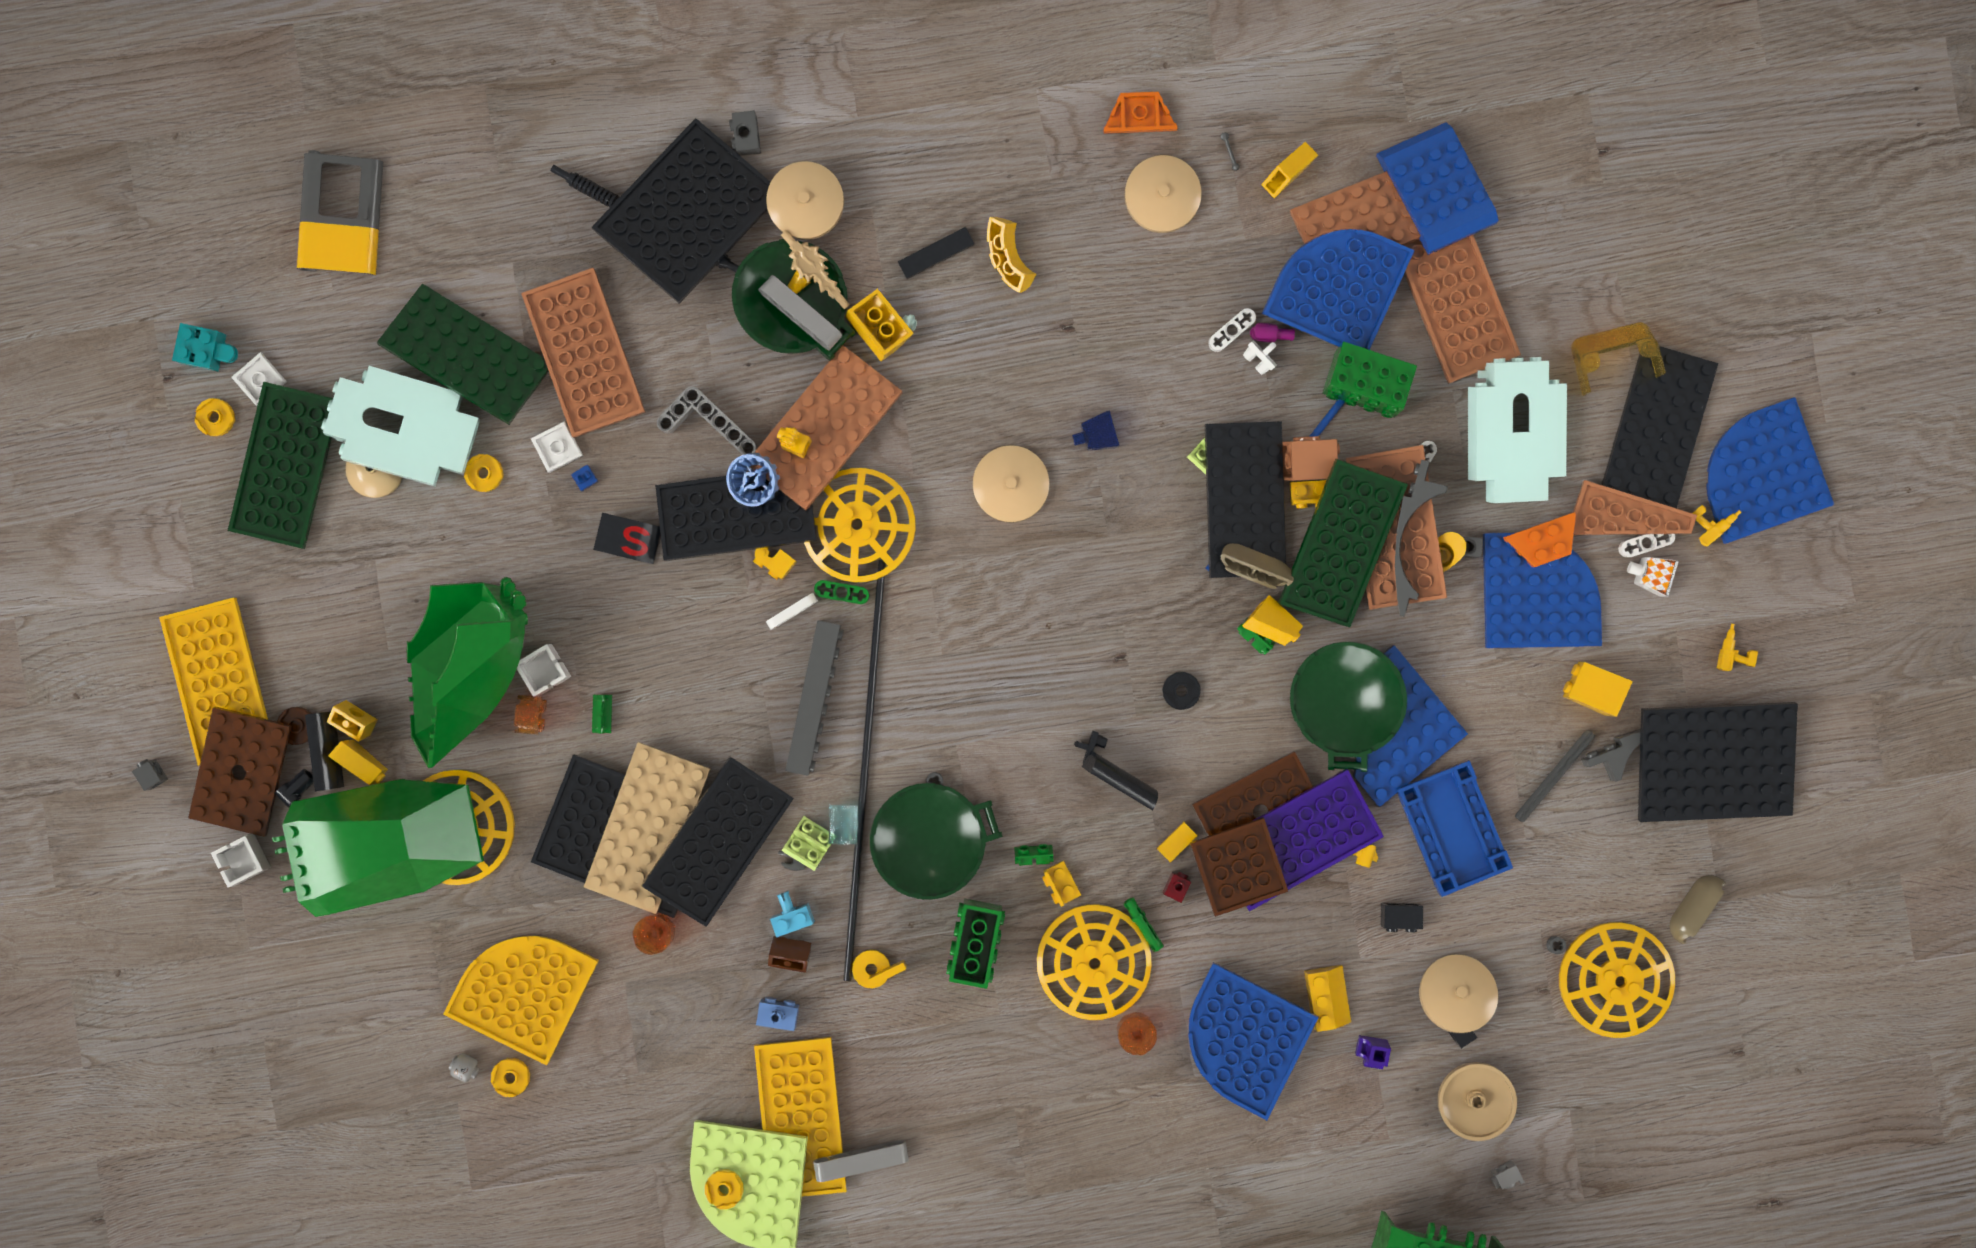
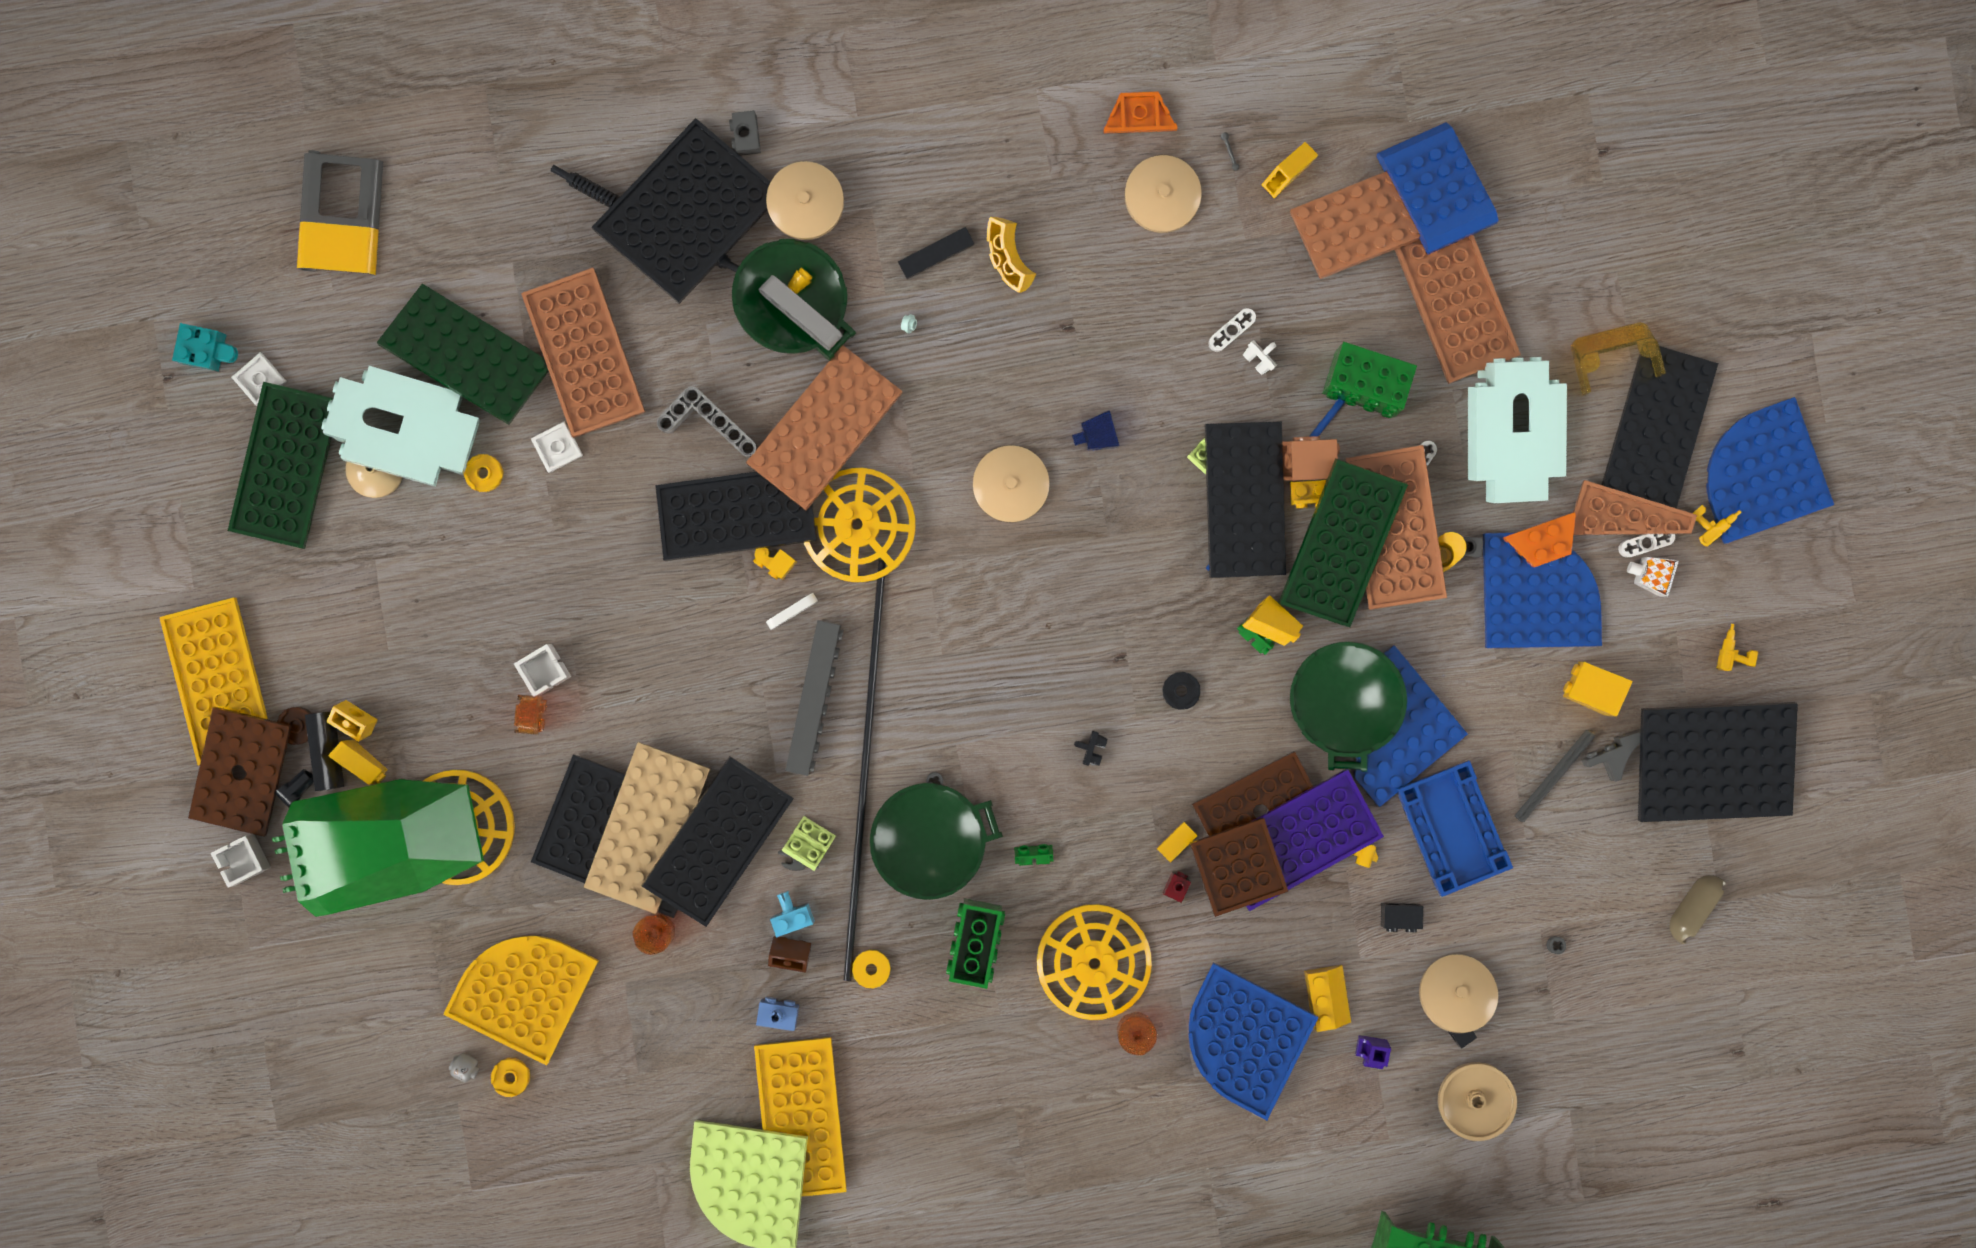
dark grey brick [132,759,168,791] -> none
yellow tile [195,398,235,437] -> none
green windscreen [407,577,528,768] -> none
blue tile [571,465,598,491] -> none
green hinge [592,694,612,734] -> none
black slope [593,512,661,564] -> none
yellow tile [705,1169,744,1209] -> none
medium blue gear [726,453,780,506] -> none
yellow brick [777,427,812,459] -> none
tan piece [781,230,850,310] -> none
light grey beam [813,1140,909,1182] -> none
green beam [814,580,870,604] -> none
clear light blue hinge [829,804,857,845] -> none
yellow slope [845,288,914,362] -> none
yellow tile [868,960,907,986] -> none
yellow bracket [1042,860,1081,907] -> none
black brick [1081,750,1158,811] -> none
green pin [1123,897,1164,952] -> none
dark tan brick [1221,543,1294,589] -> none
magenta arm [1250,323,1295,343] -> none
blue plate [1262,229,1415,350] -> none
dark grey slope [1395,460,1448,617] -> none
light grey brick [1490,1160,1525,1190] -> none
yellow dish [1559,922,1675,1038] -> none

